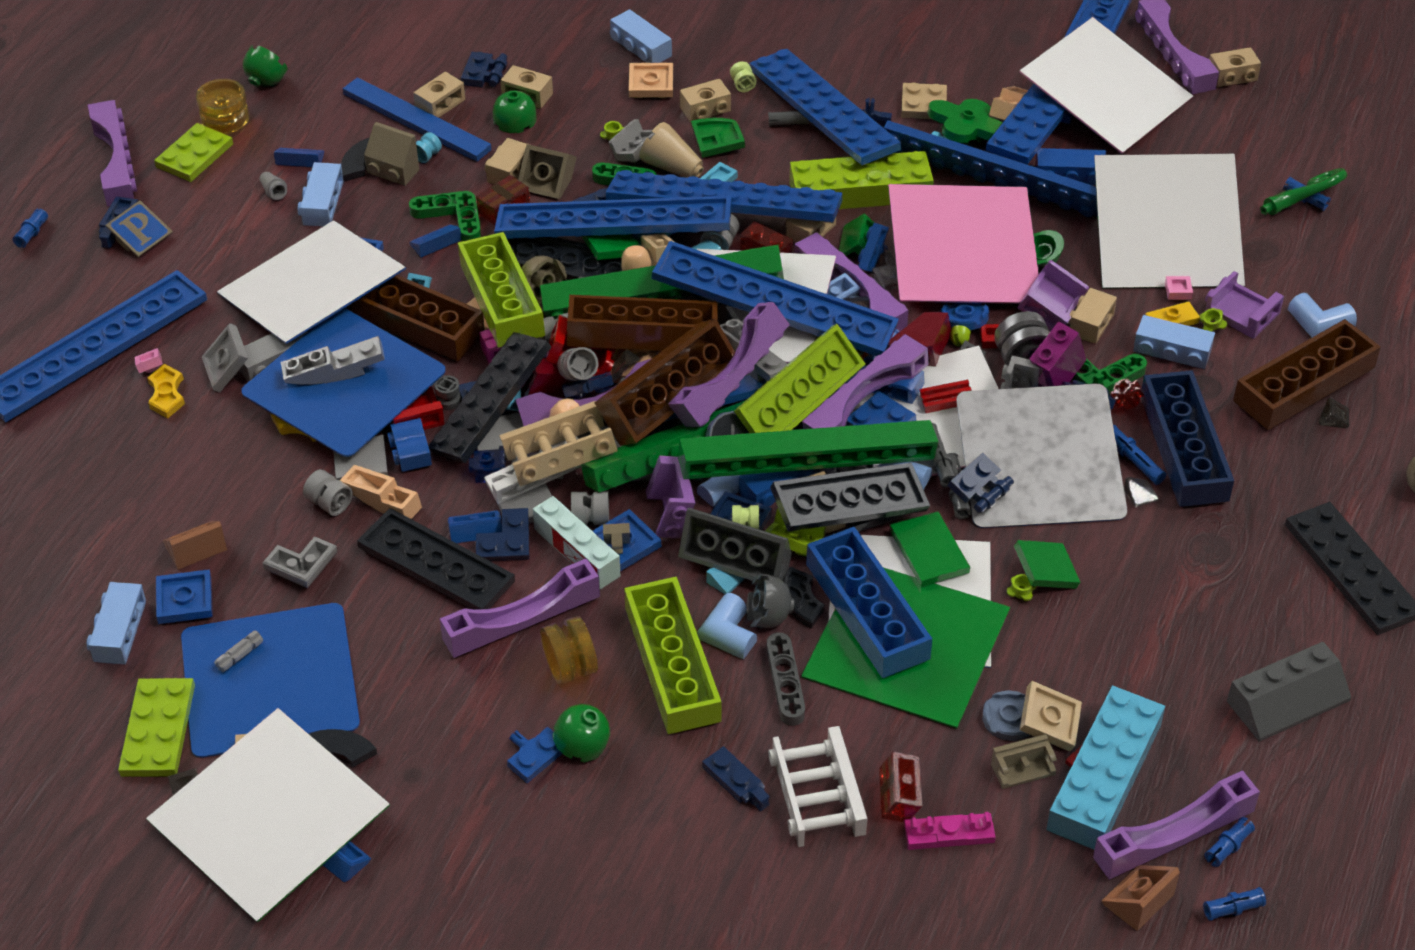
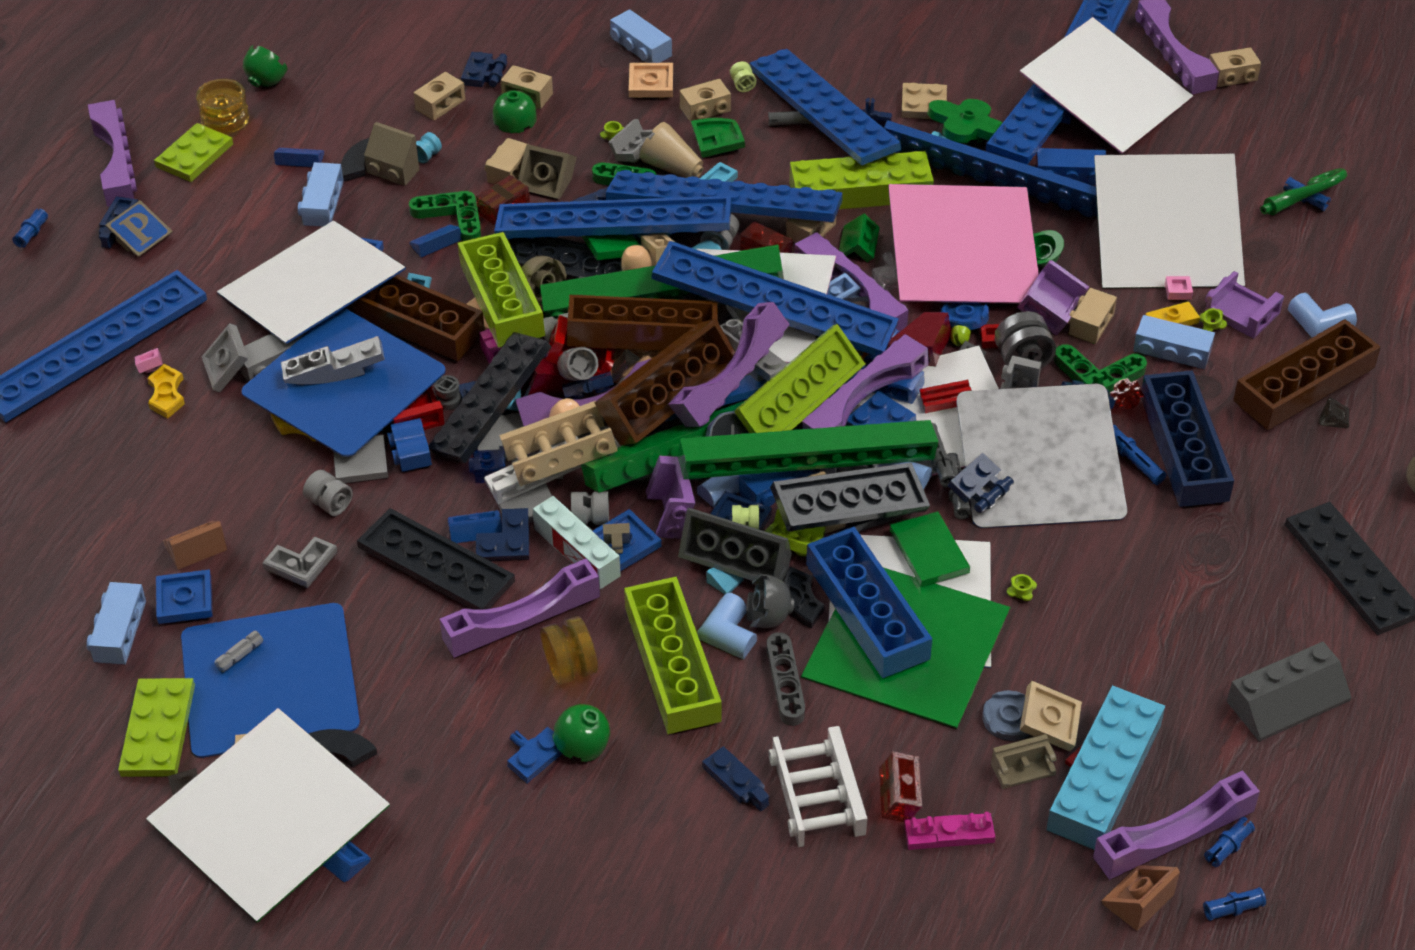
light grey cone [260,172,287,200] -> none
light nougat slope [340,465,422,519] -> none
blue tile [343,77,492,162] -> none
blue plate [858,223,889,272] -> none
light nougat slope [989,86,1028,120] -> none
green tile [1014,540,1081,589] -> none
magenta panel [1030,322,1086,387] -> none
clear smoke slope [1124,477,1159,507] -> none

